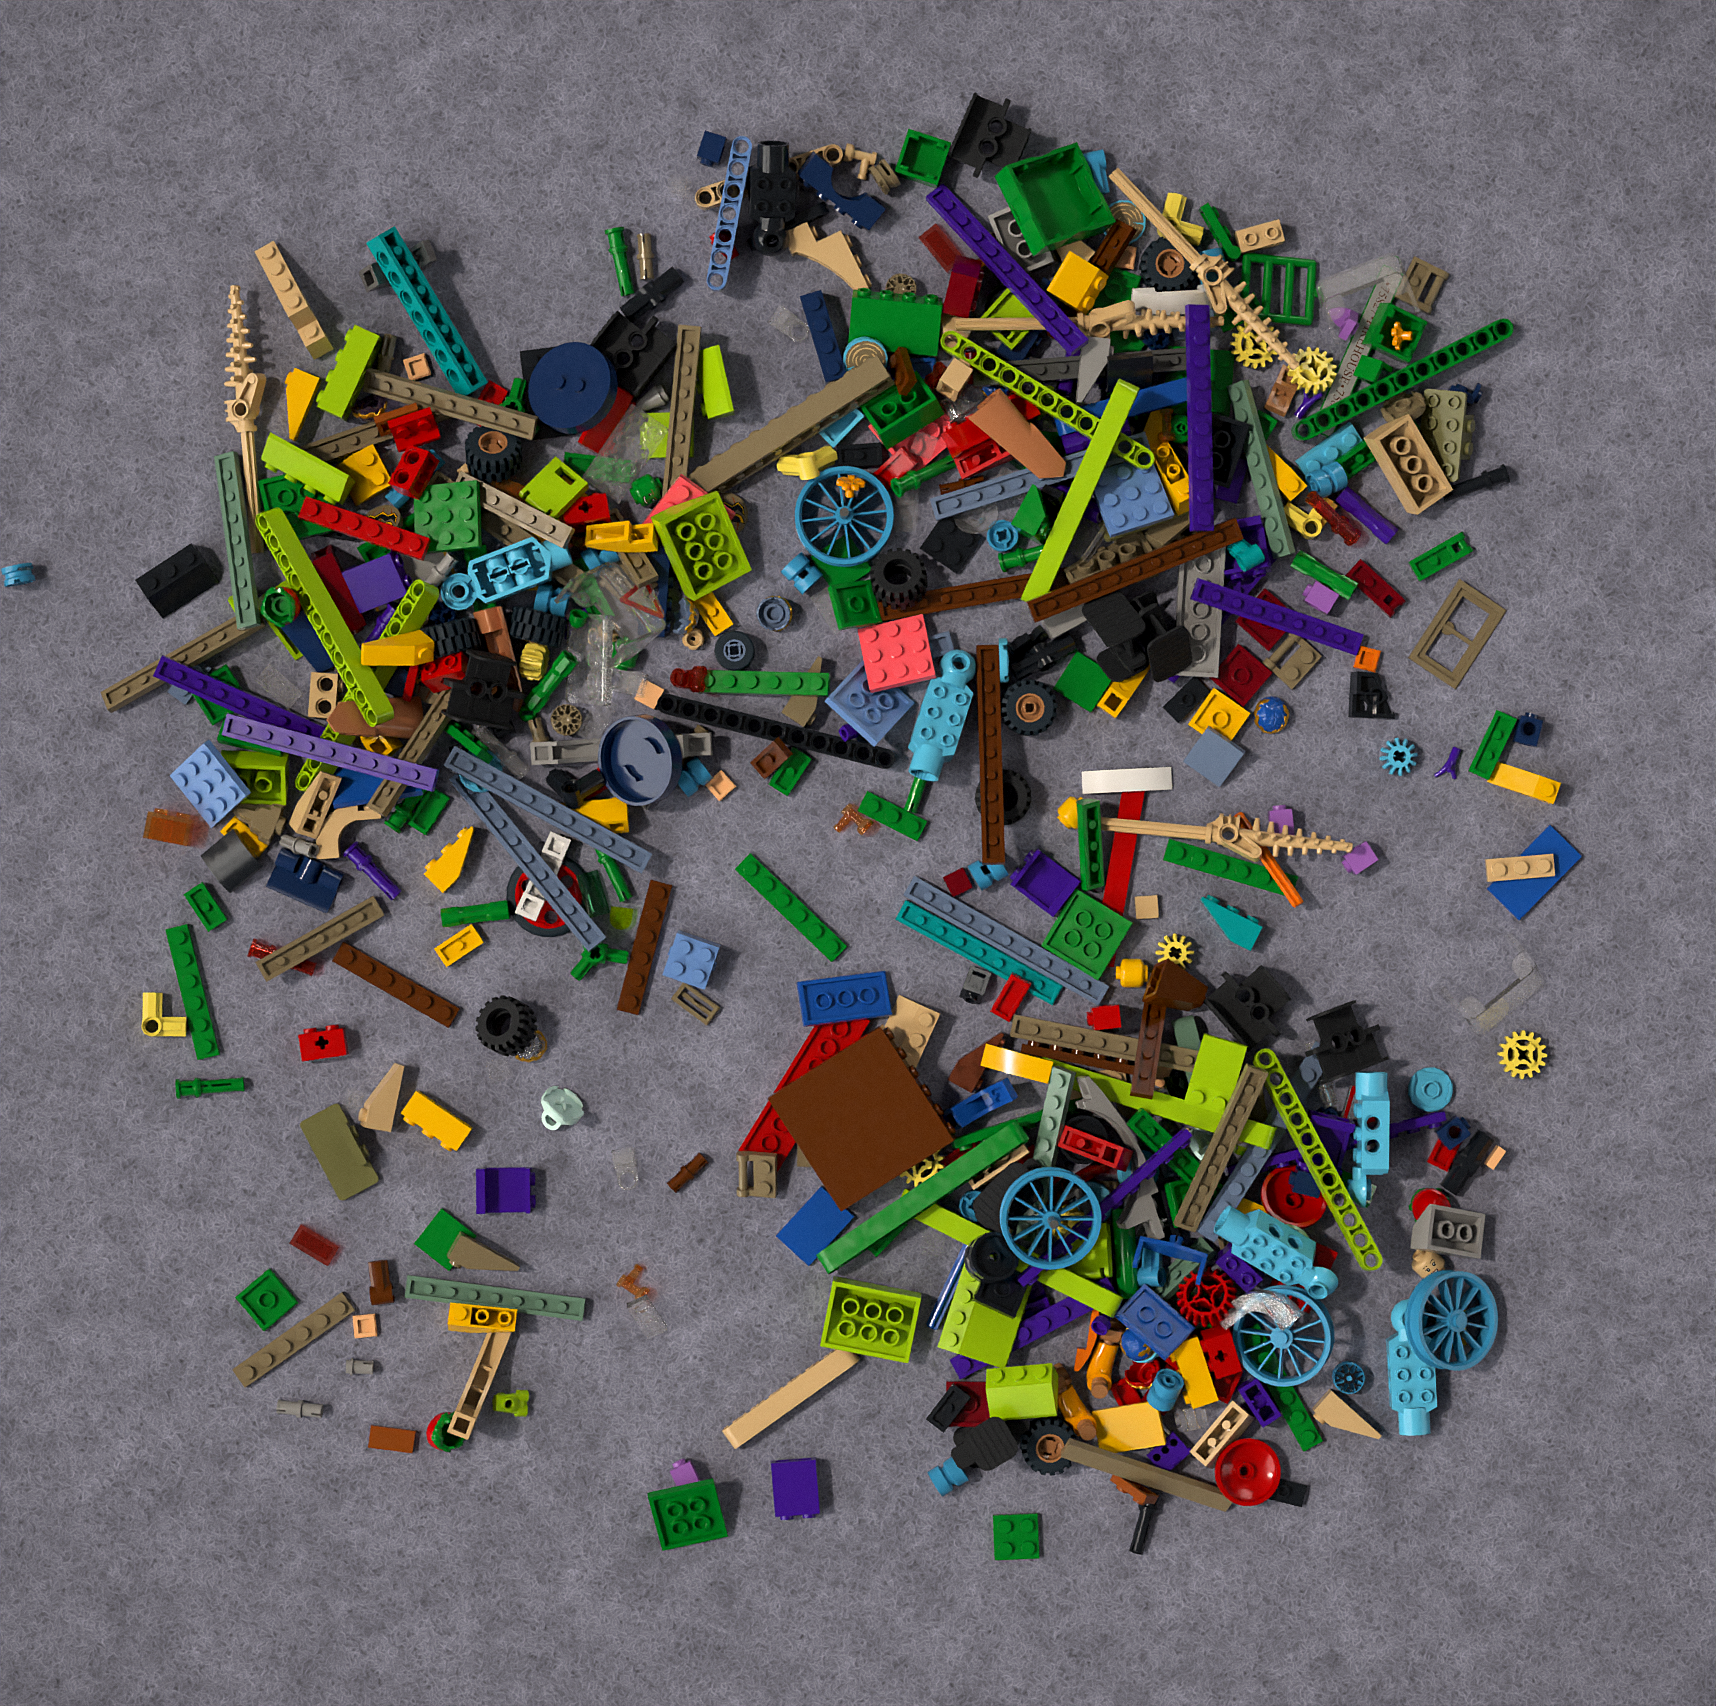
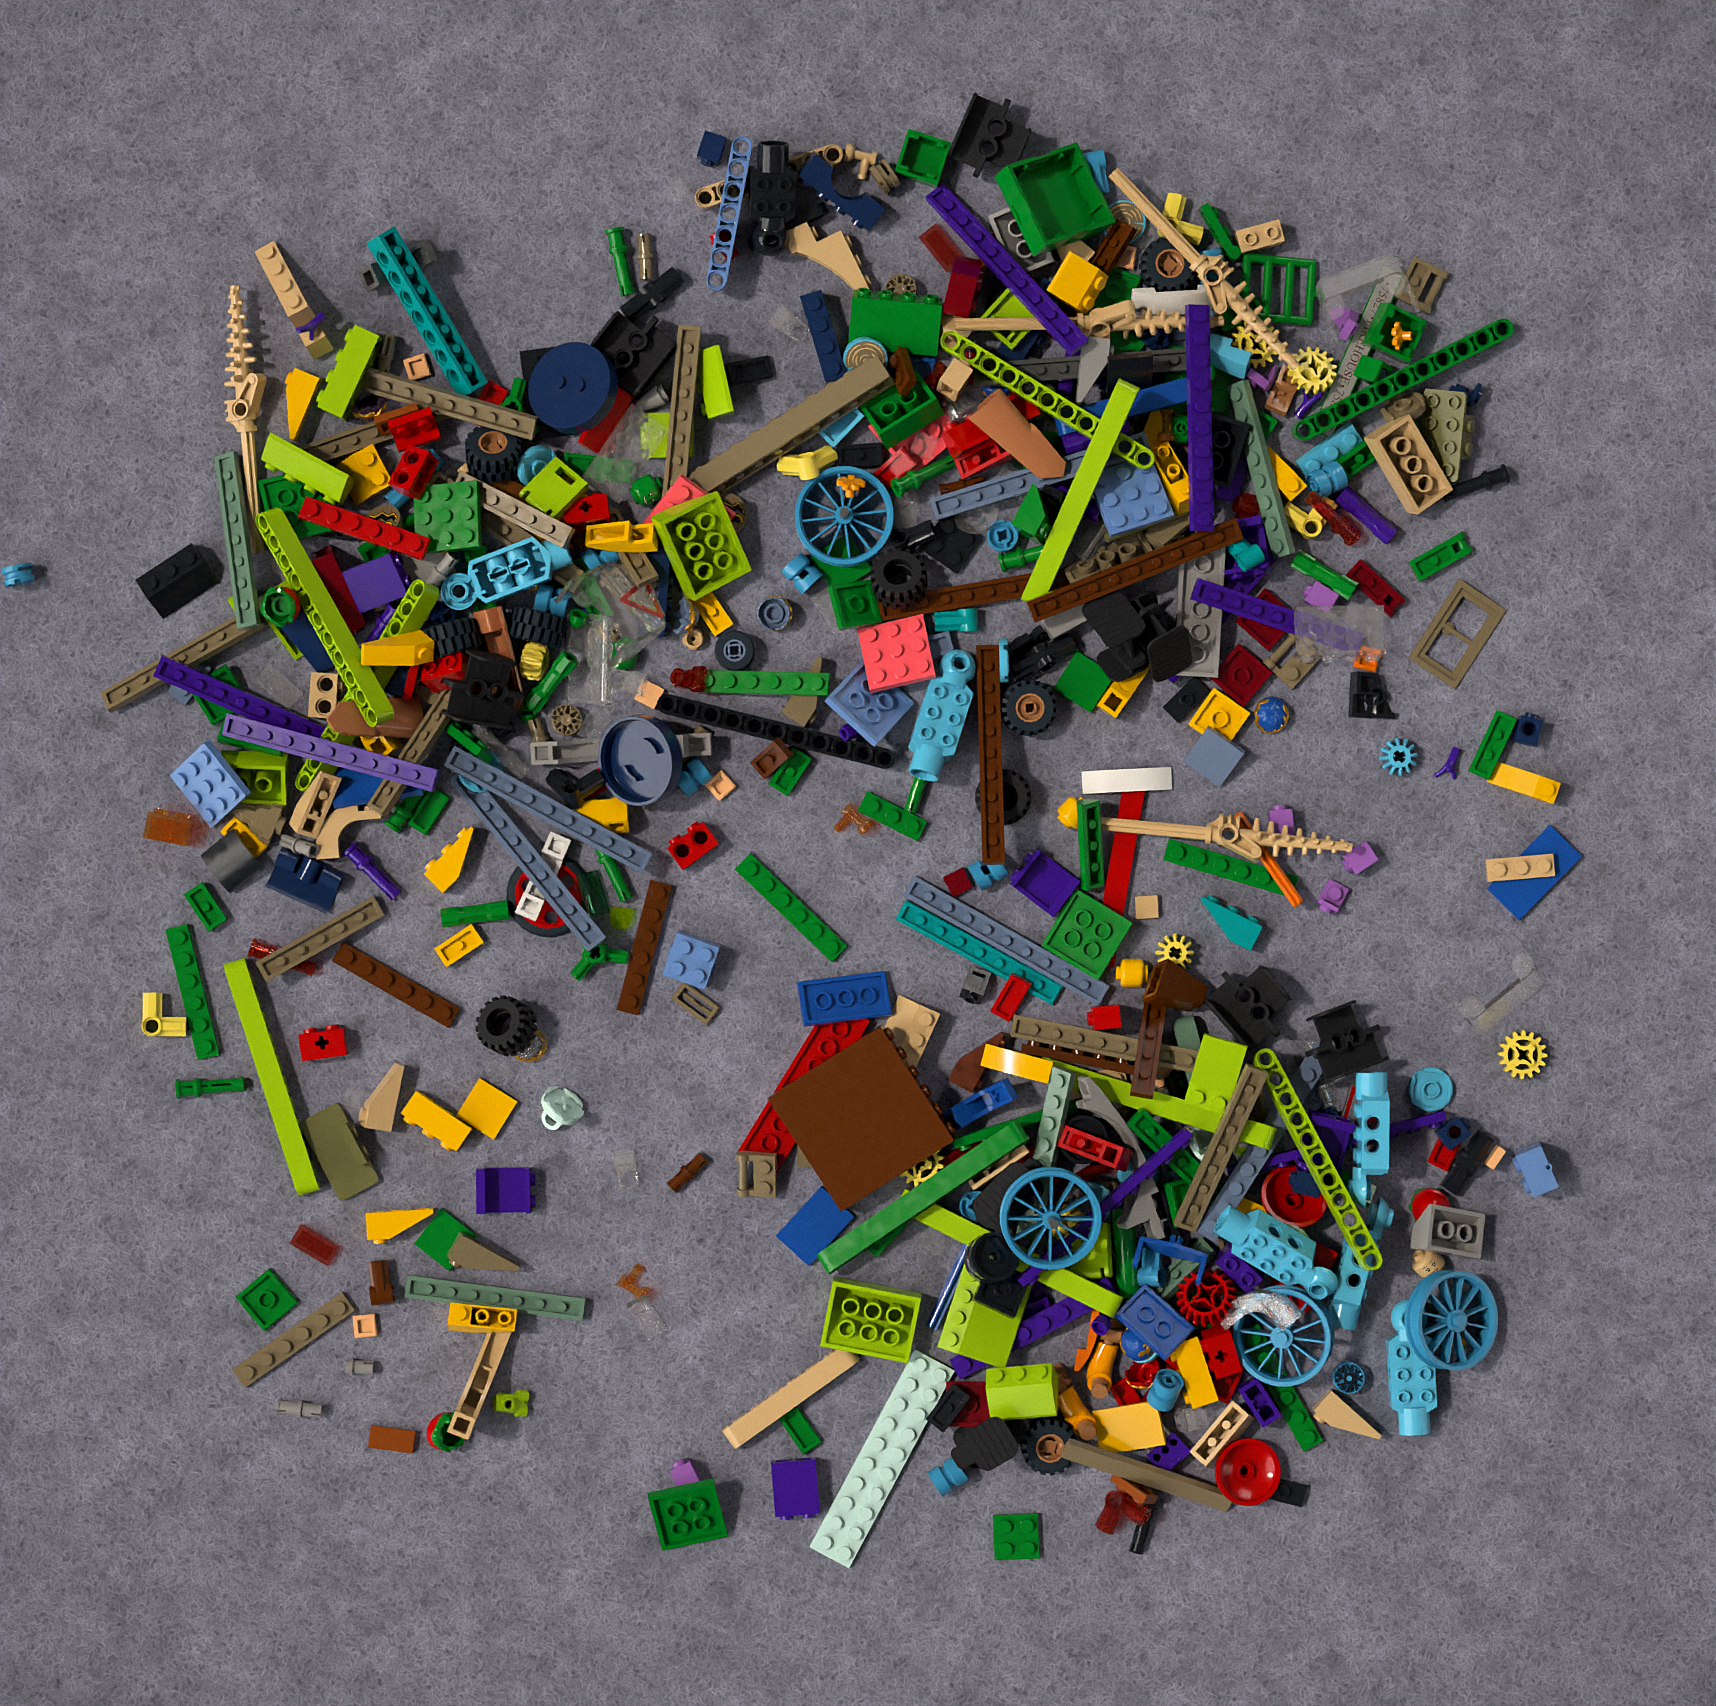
none -> lime beam [224,957,321,1196]
none -> dark purple bar [296,312,326,341]
none -> yellow slope [366,1207,435,1244]
none -> yellow tile [456,1078,518,1140]
none -> medium azure tile [517,445,558,486]
none -> red brick [667,821,719,870]
none -> black plate [724,355,773,386]
none -> green tile [779,1406,822,1455]
none -> light aqua plate [809,1349,955,1568]
none -> black piece [890,520,938,554]
none -> teal piece [934,608,979,632]
none -> clear red piece [1095,1490,1151,1535]
none -> medium azure slope [1210,332,1252,379]
none -> clear red gear [1232,493,1259,519]
none -> medium lavender plate [1244,366,1277,393]
none -> clear bracket [1294,605,1386,663]
none -> medium lavender bracket [1317,879,1349,915]
none -> medium azure brick [1328,1197,1394,1331]
none -> medium blue brick [1512,1141,1559,1197]

